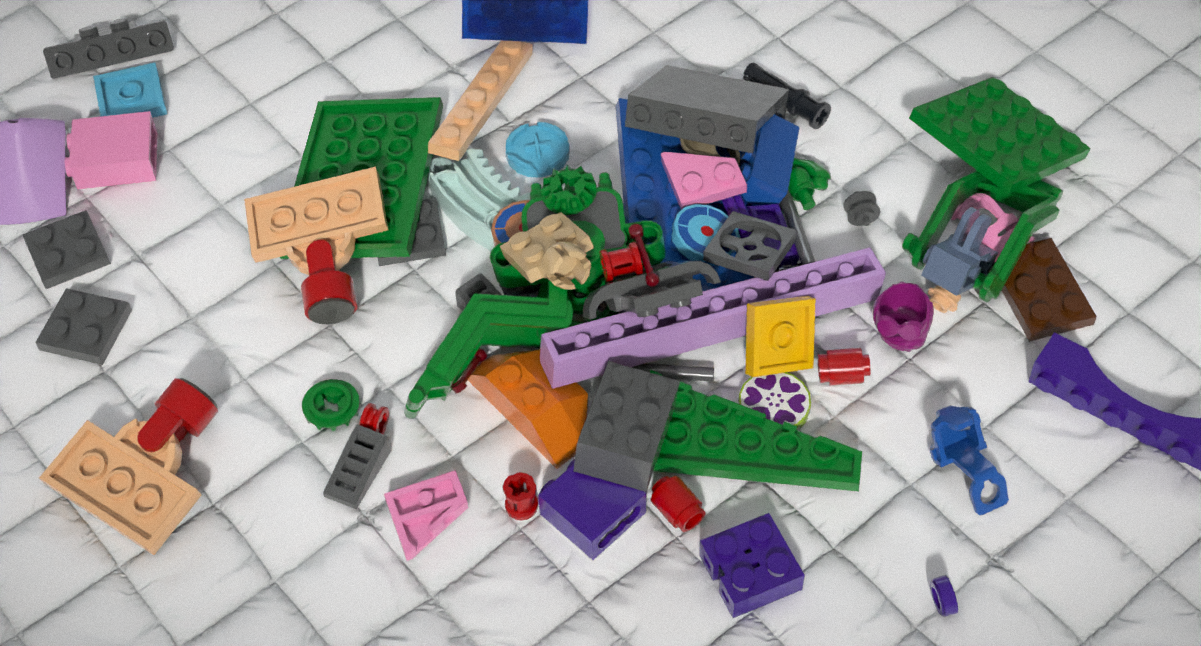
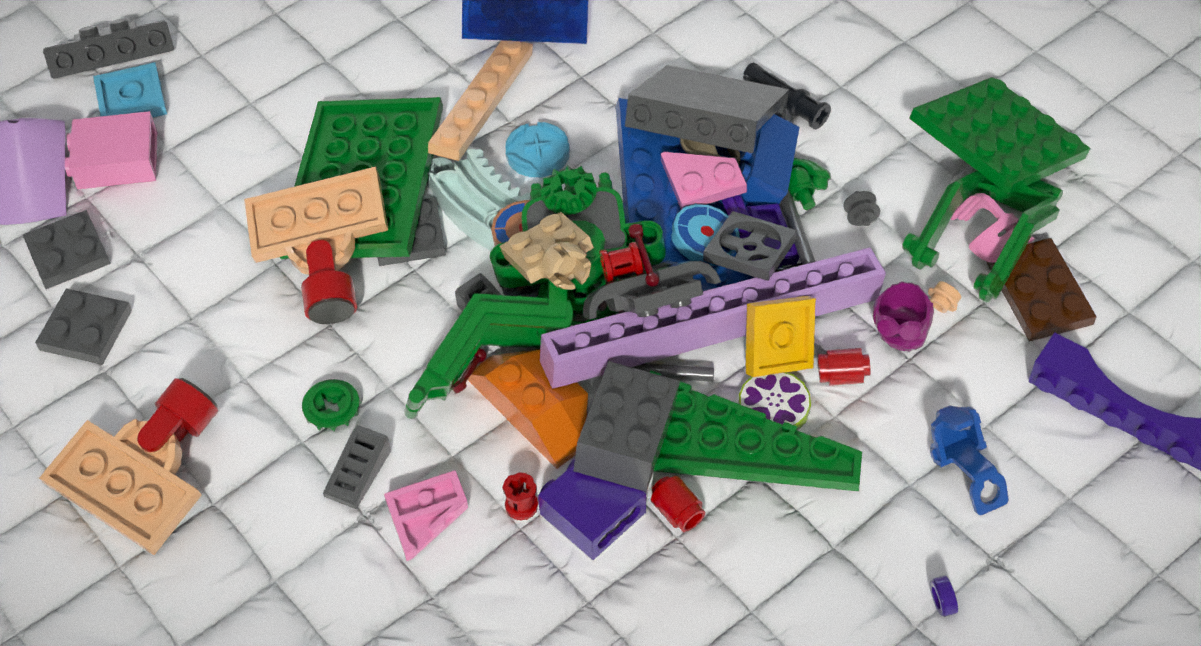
red bush [360,403,389,434] -> none
dark purple piece [699,513,805,618] -> none
sand blue brick [921,207,998,296] -> none

